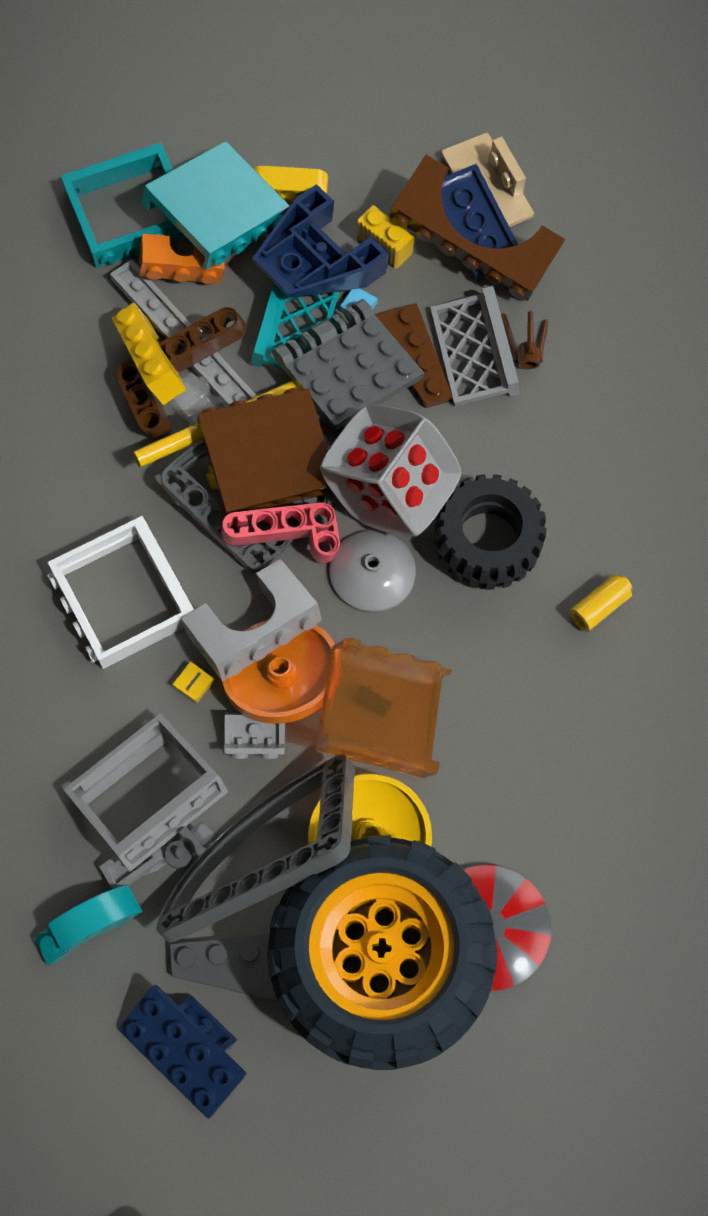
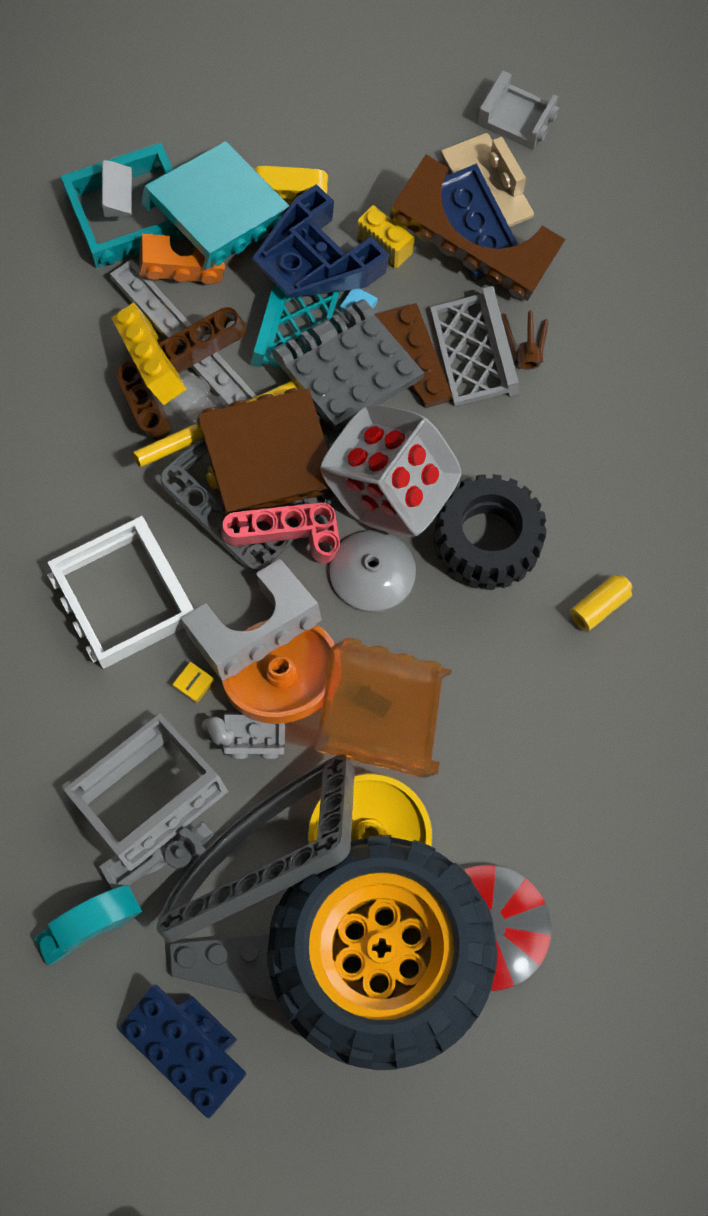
none -> light grey slope [102,160,132,217]
none -> light grey arm [201,717,234,746]
none -> light grey panel [478,71,560,150]

